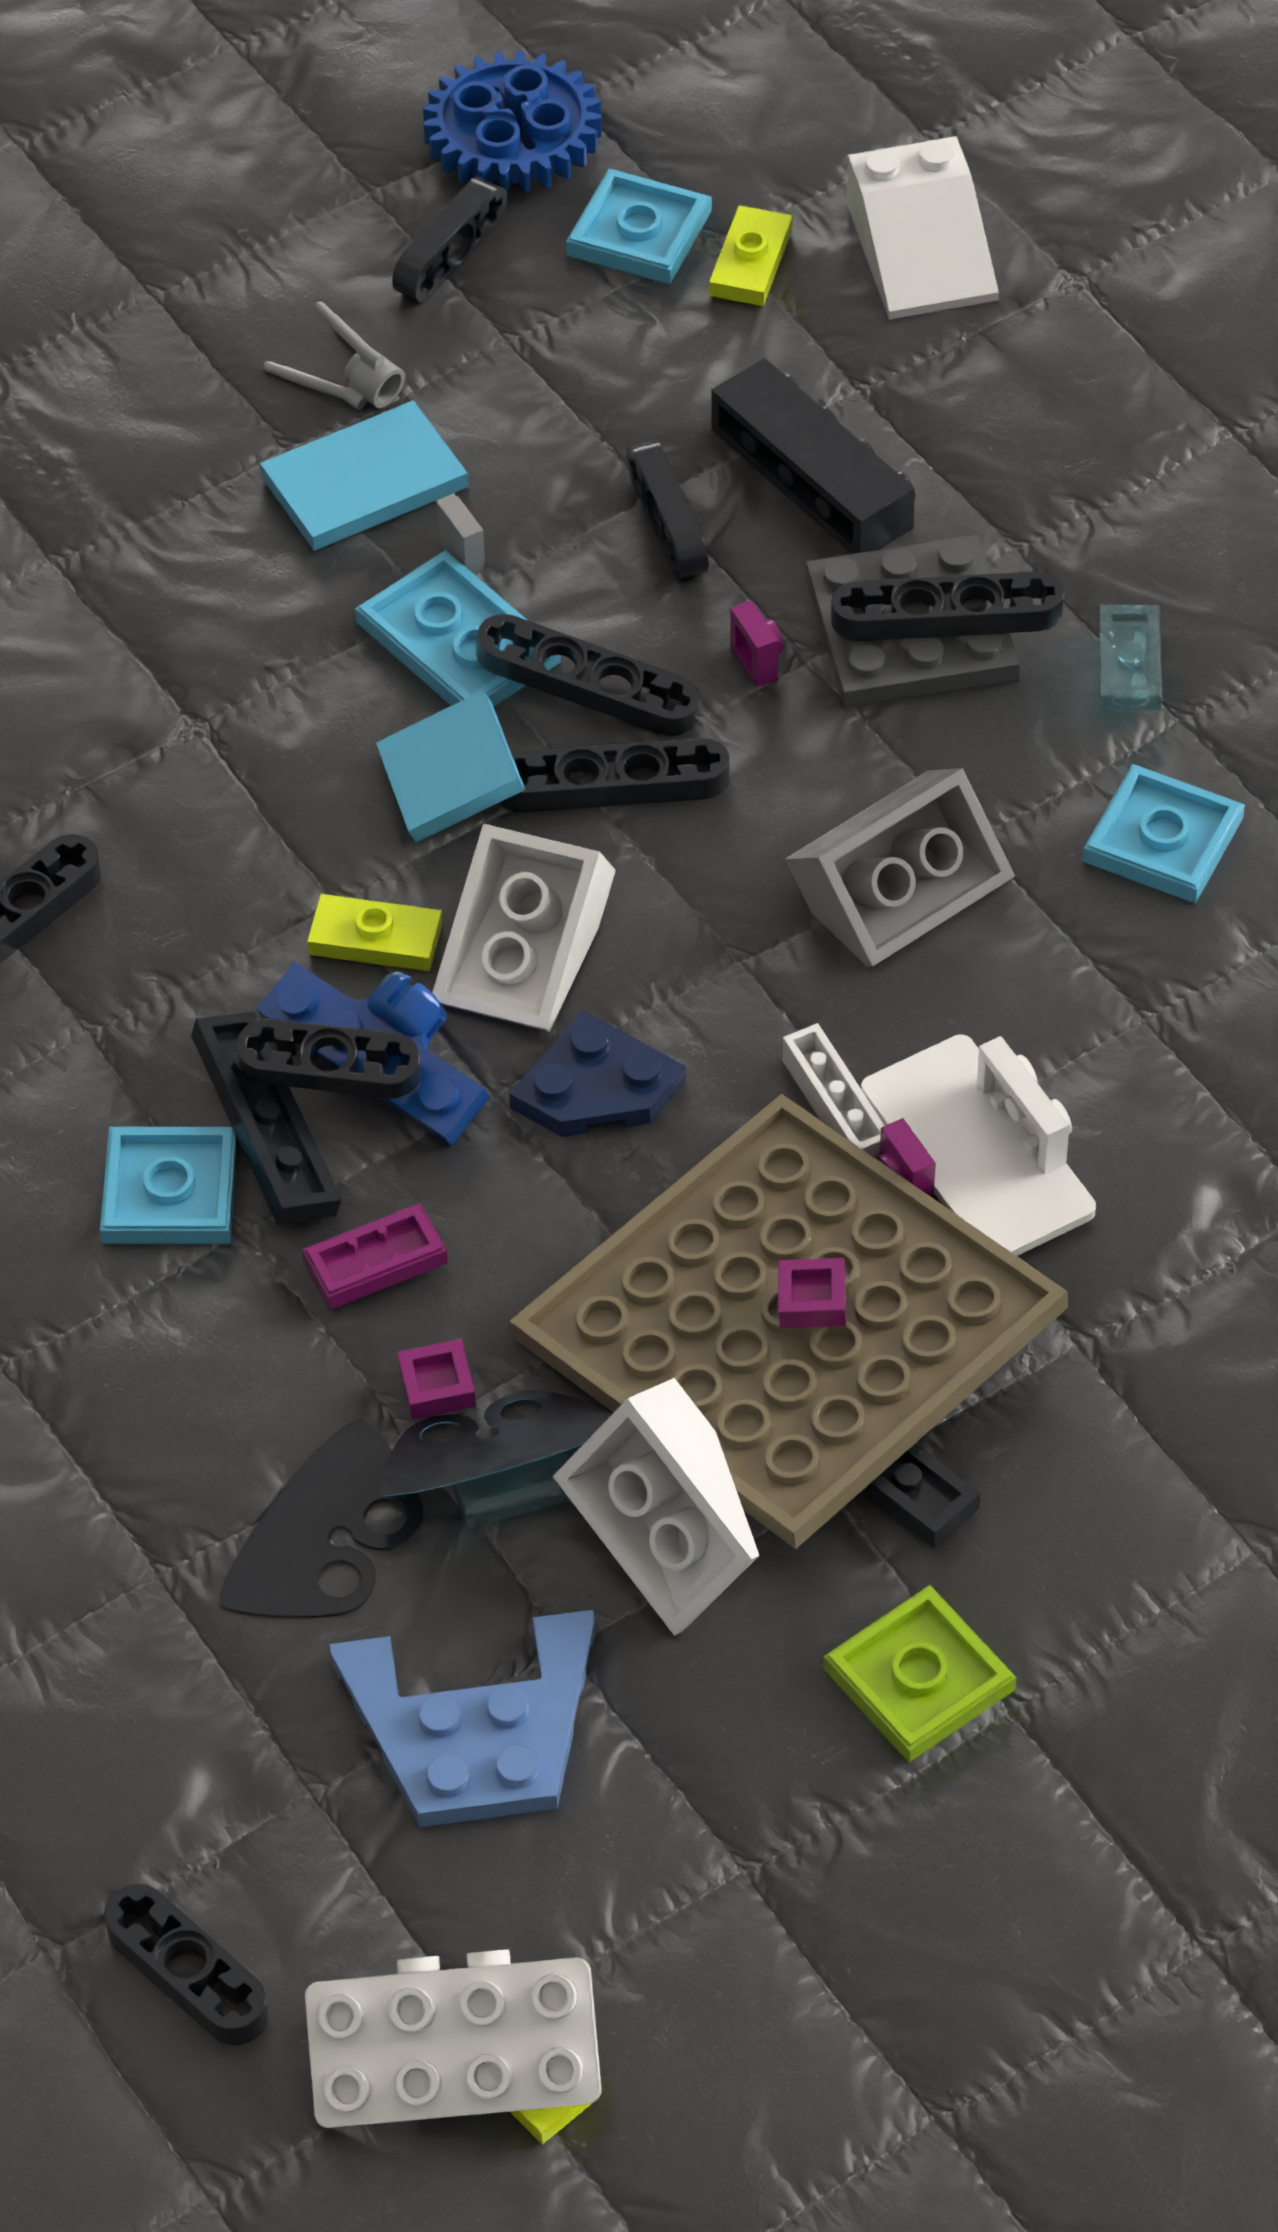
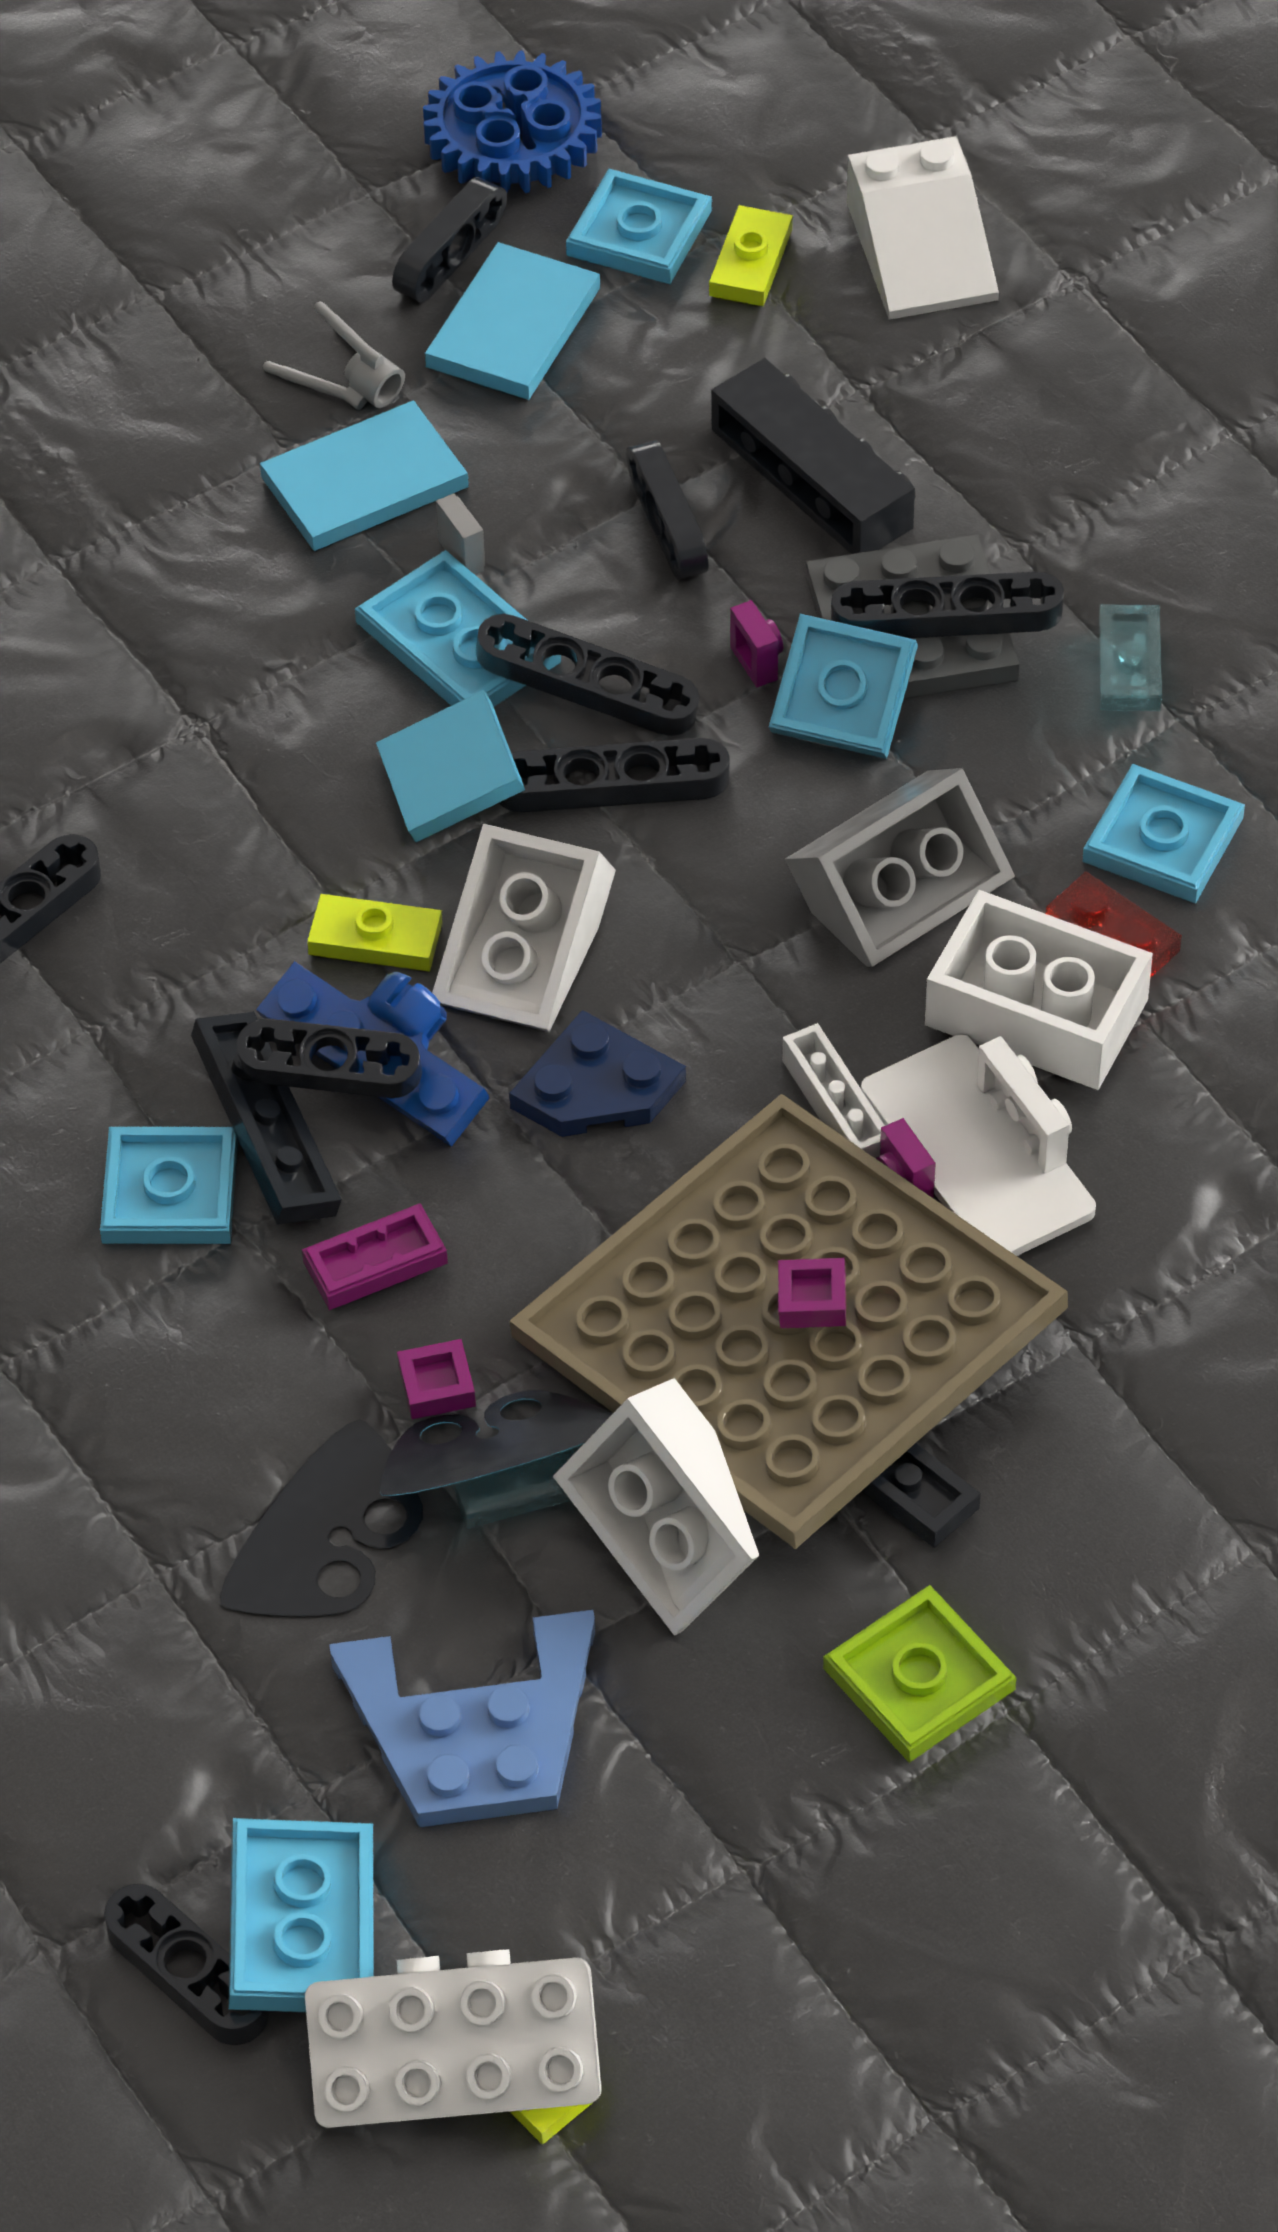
none -> medium azure tile [229,1818,374,2012]
none -> medium azure tile [425,242,600,400]
none -> medium azure tile [769,614,918,759]
none -> white brick [925,890,1153,1090]
none -> clear red plate [1045,871,1182,978]

